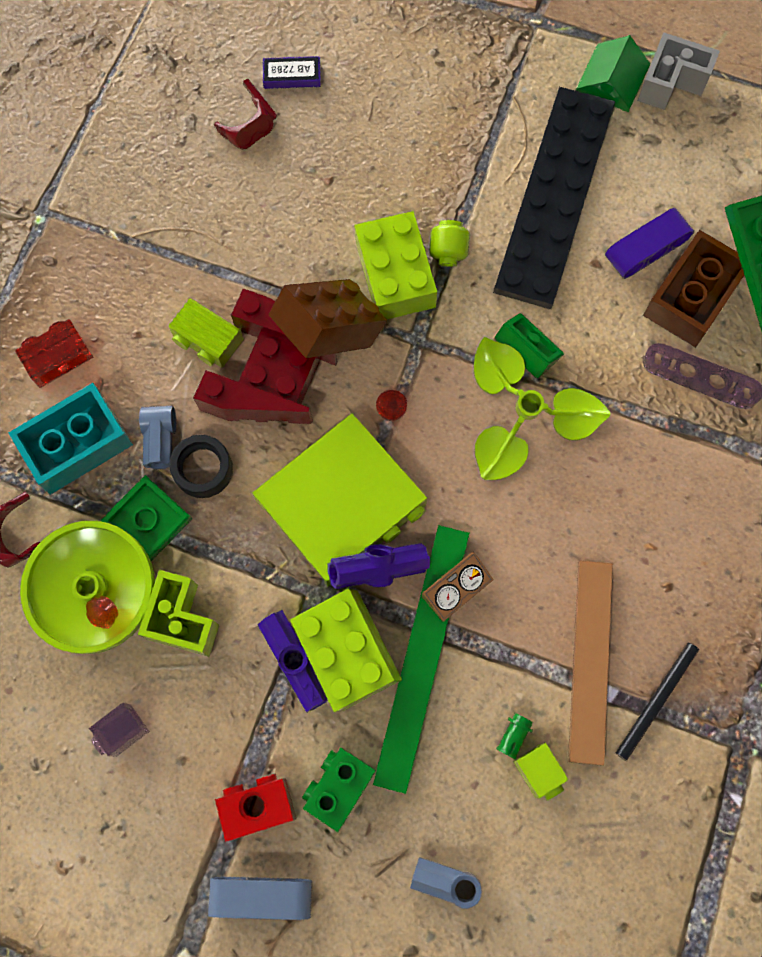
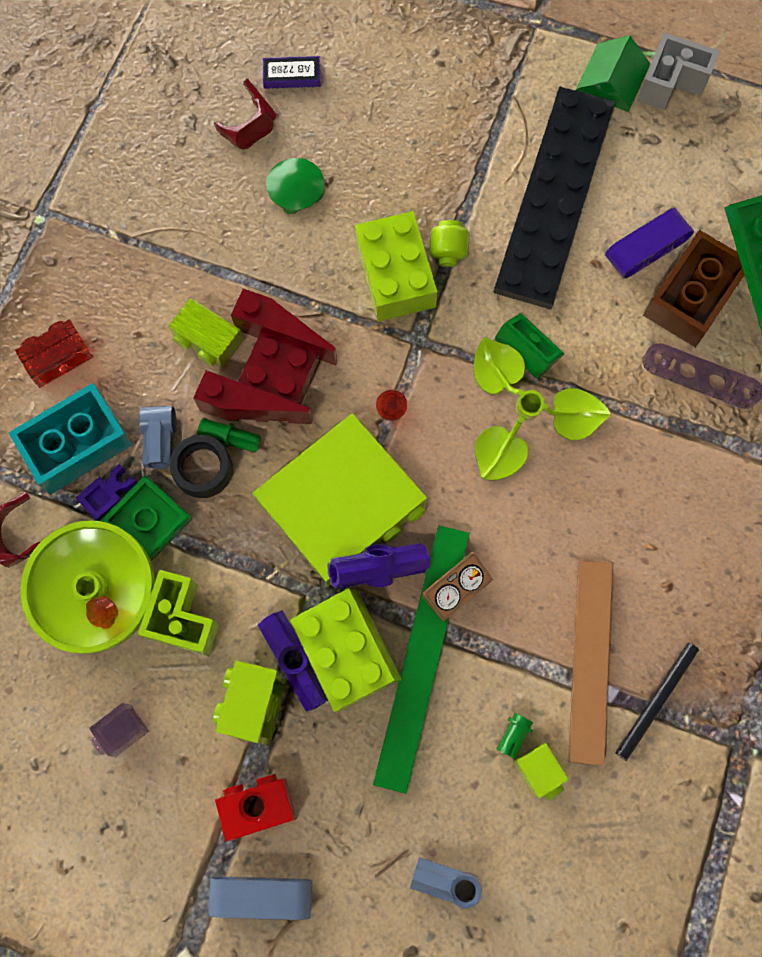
reddish brown brick [269,279,387,358] -> none
green brick [302,747,376,832] -> none
none -> dark purple plate [75,464,137,521]
none -> green axle [197,418,261,453]
none -> lime brick [213,660,288,746]
none -> green dish [266,158,325,214]

